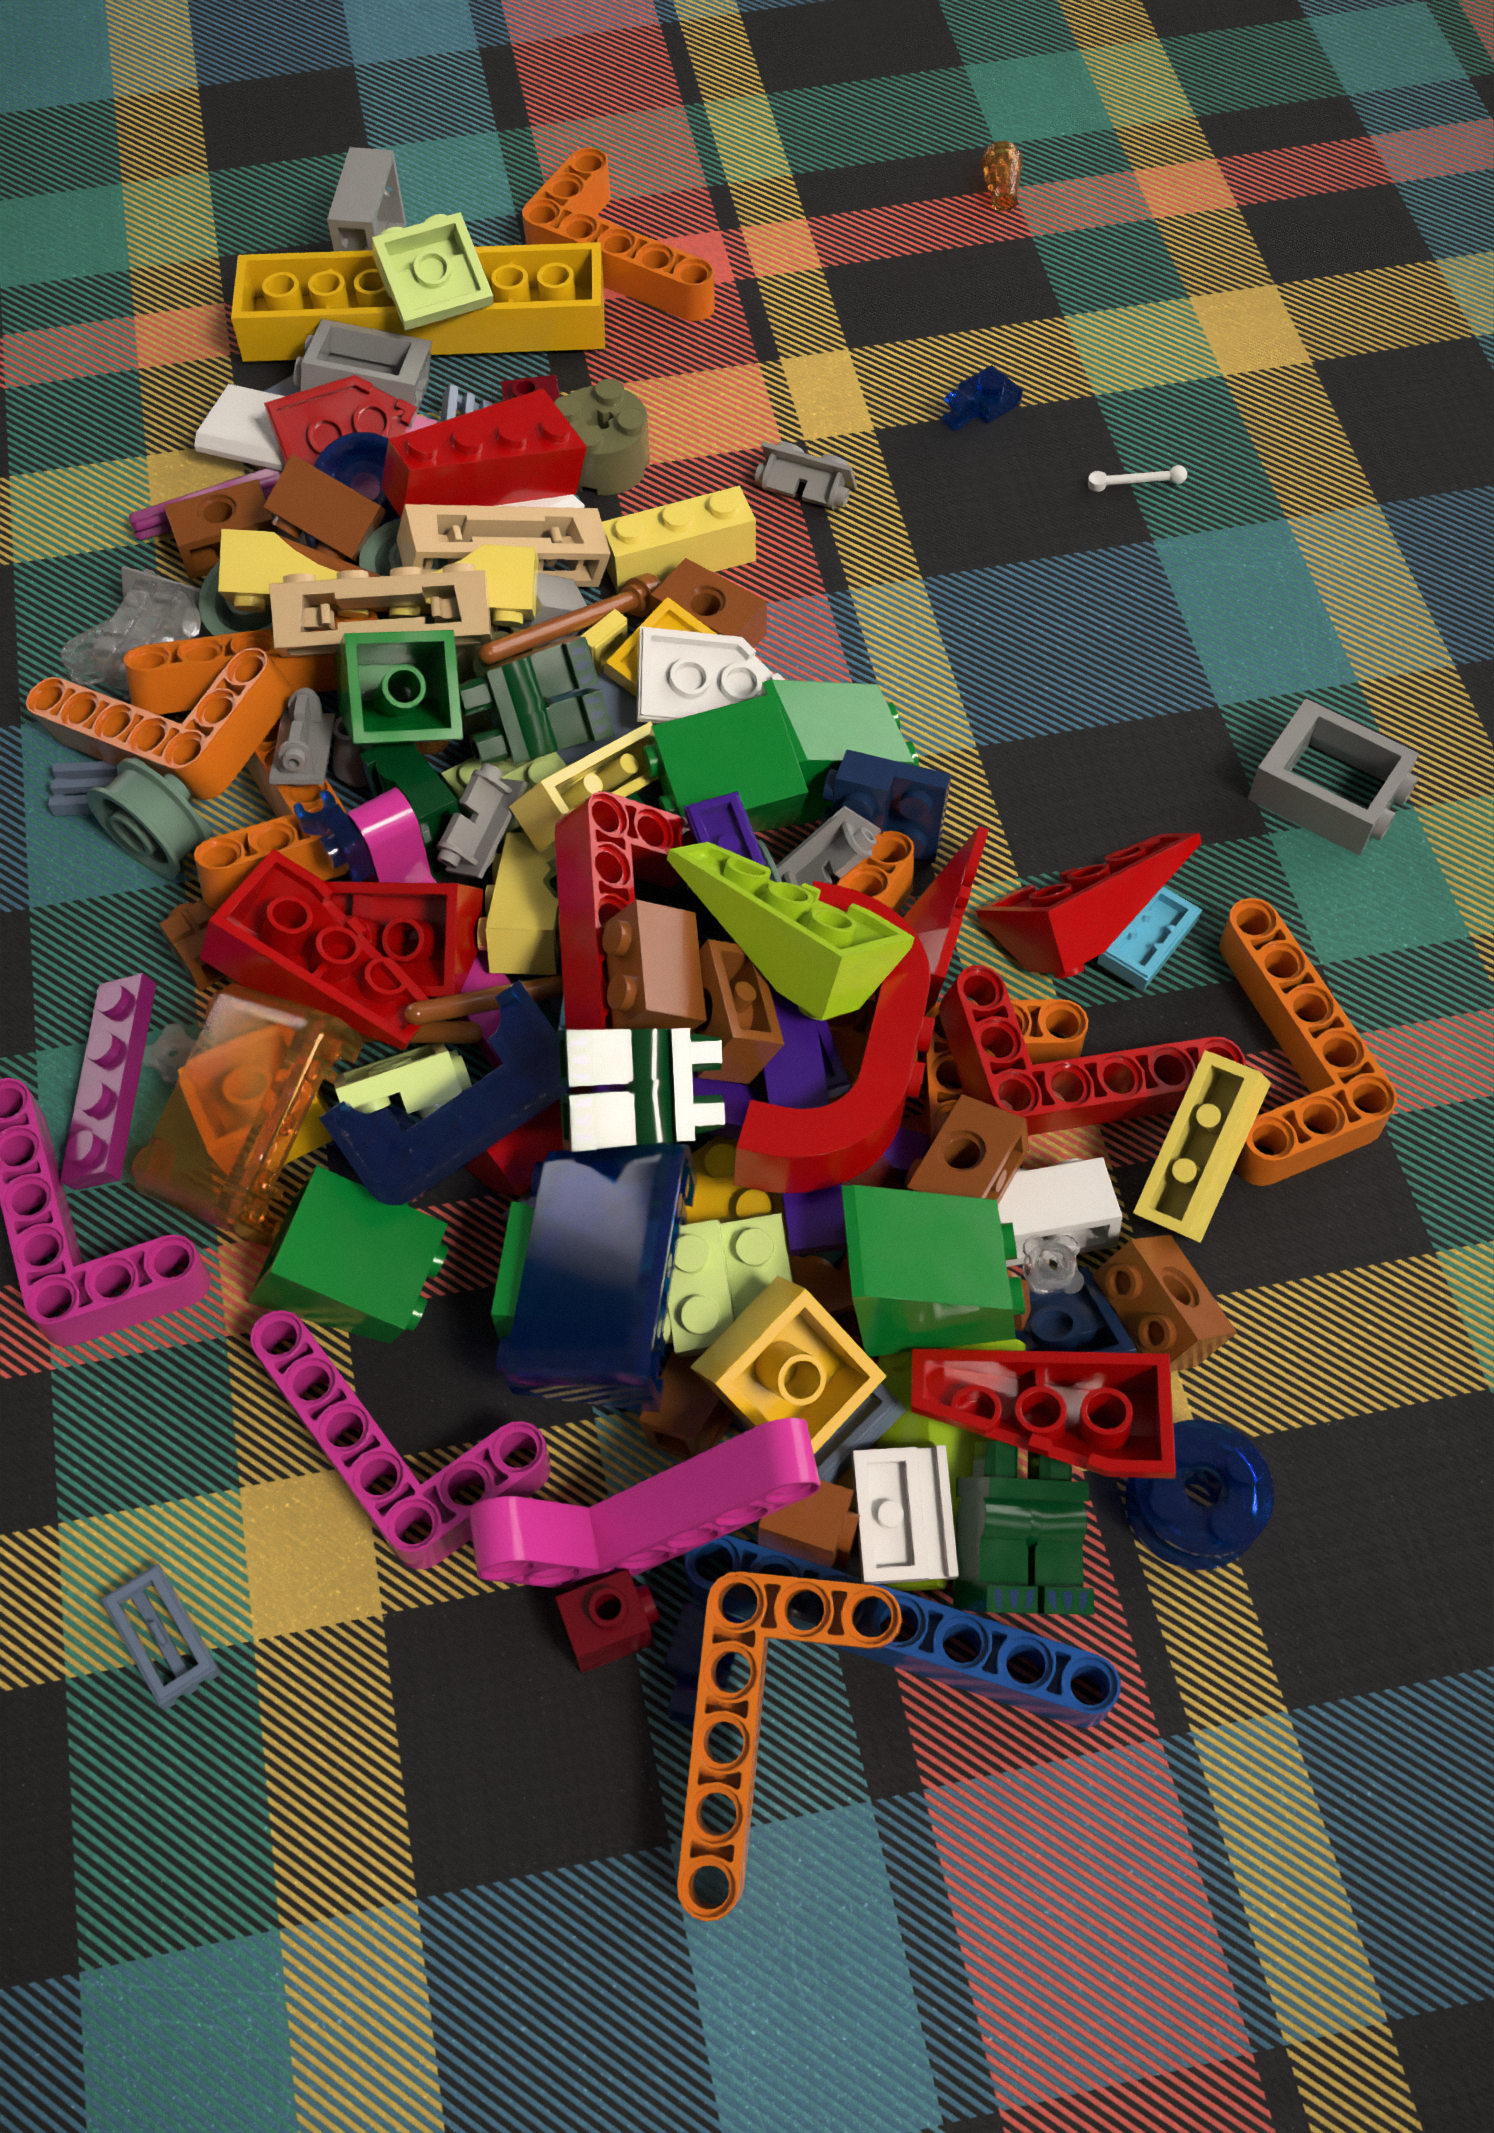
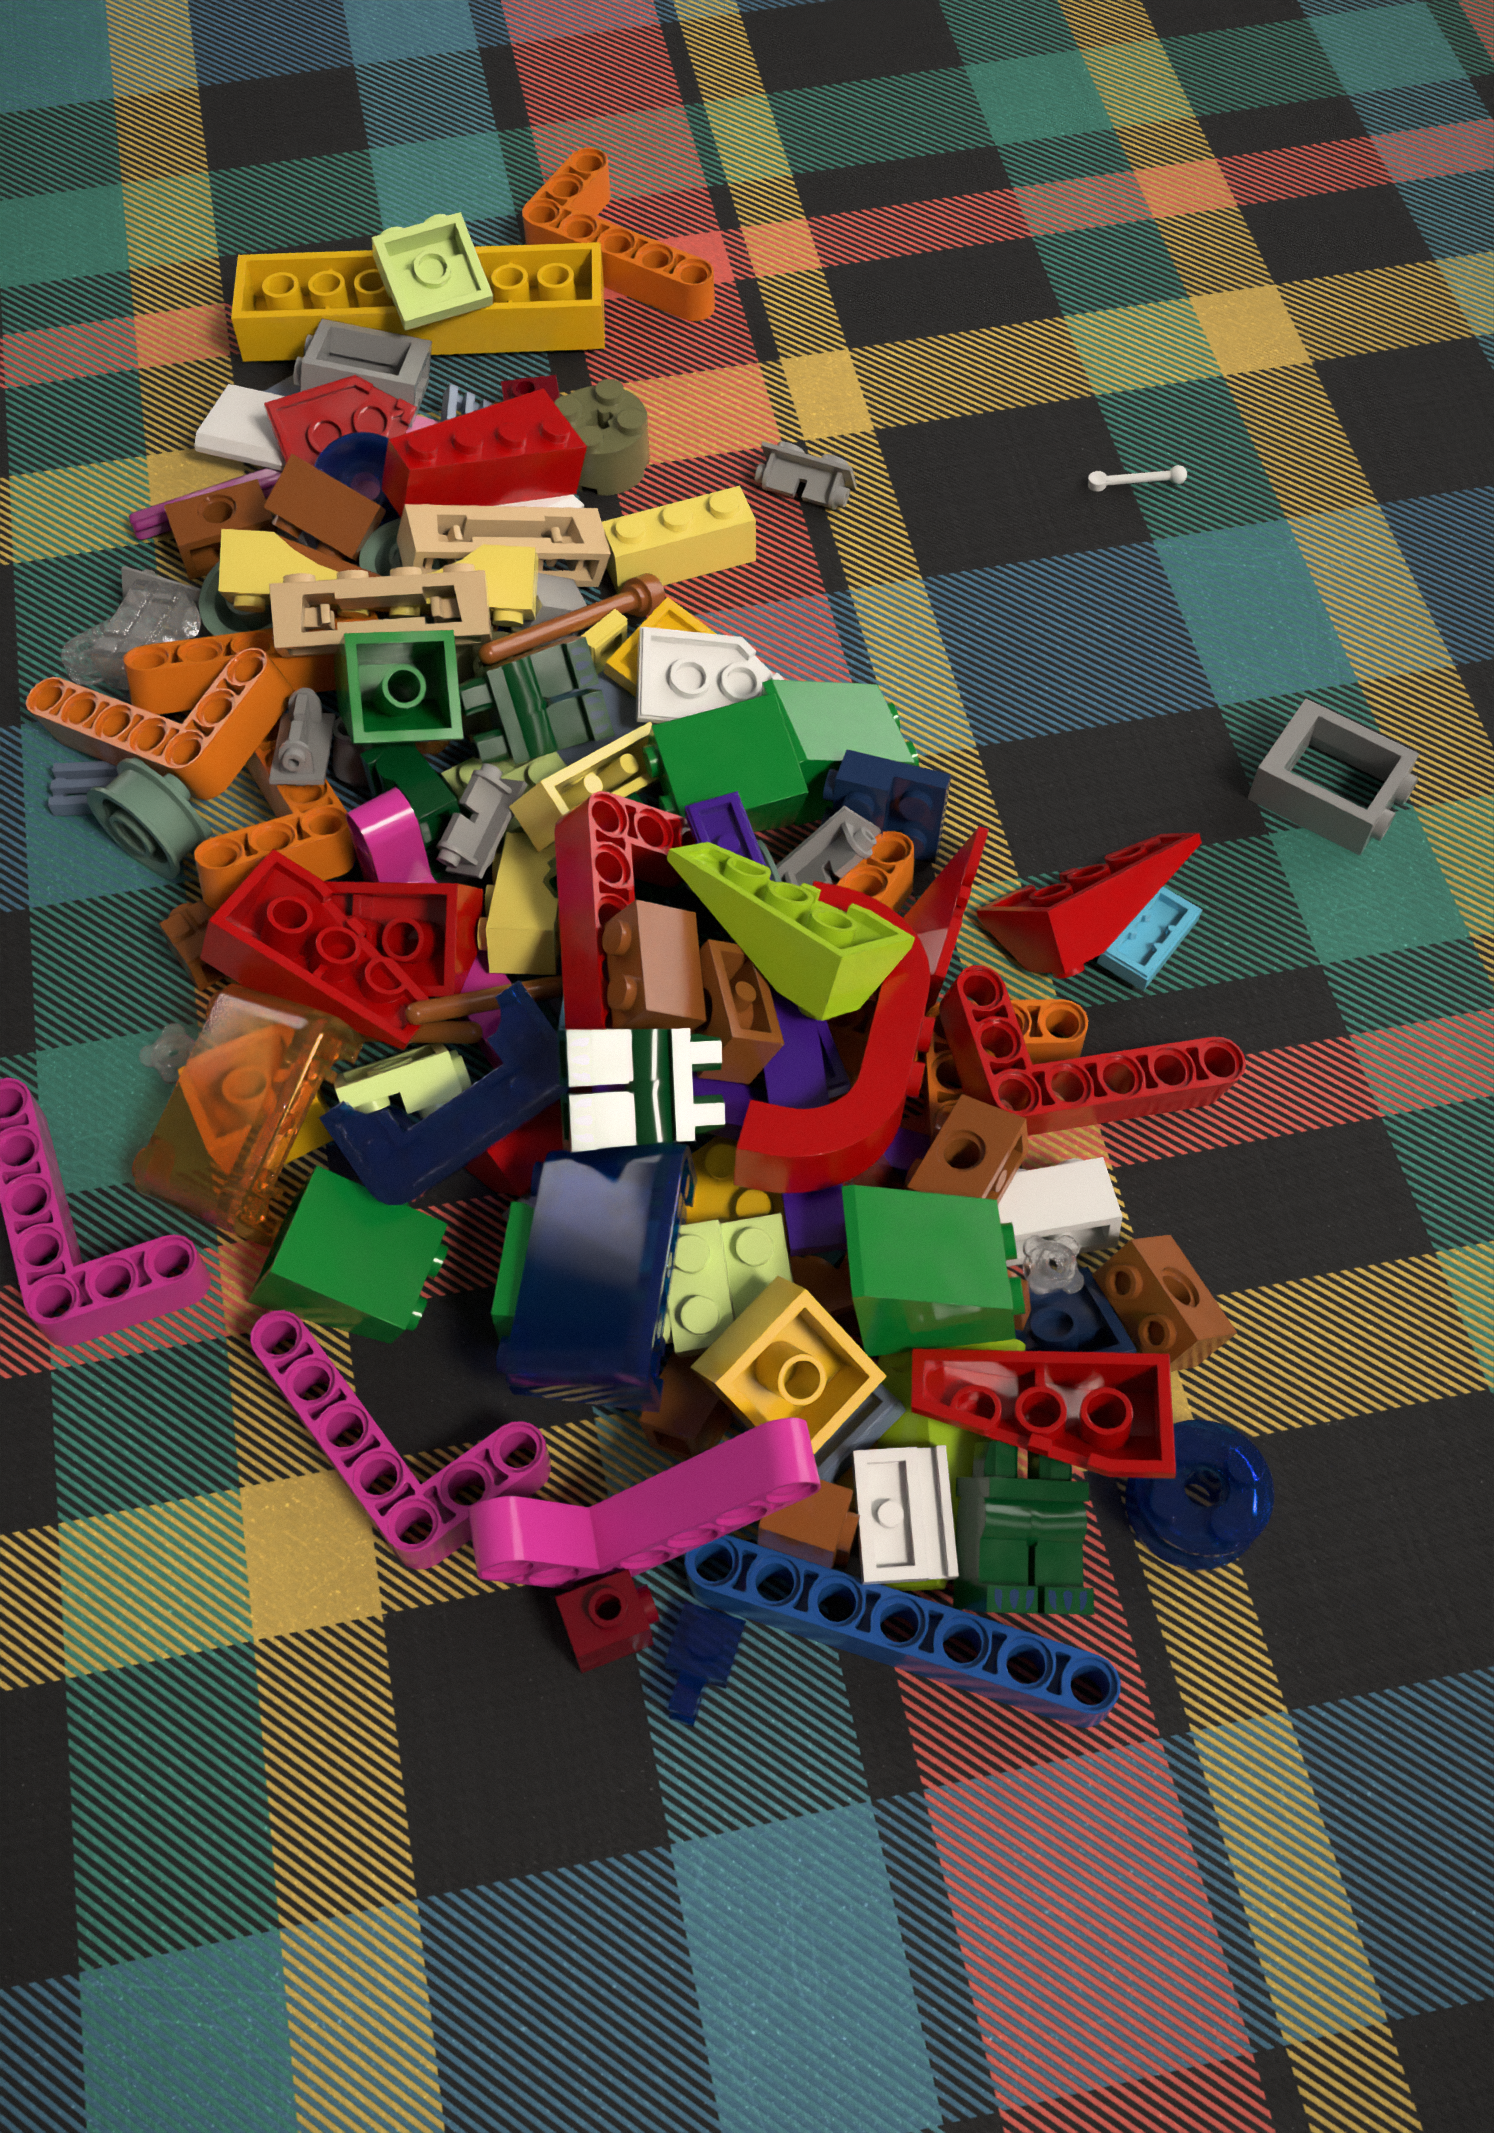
magenta plate [60,973,157,1190] -> none
sand blue tile [101,1563,222,1711] -> none
clear blue plate [293,790,374,882] -> none
light grey window [327,147,407,252] -> none
dark orange brick [650,558,767,648] -> none
orange beam [677,1572,902,1921] -> none
clear blue plate [942,365,1023,431] -> none
clear orange cone [980,141,1023,211] -> none
light yellow brick [1133,1050,1271,1243] -> none
orange beam [1219,898,1397,1186] -> none

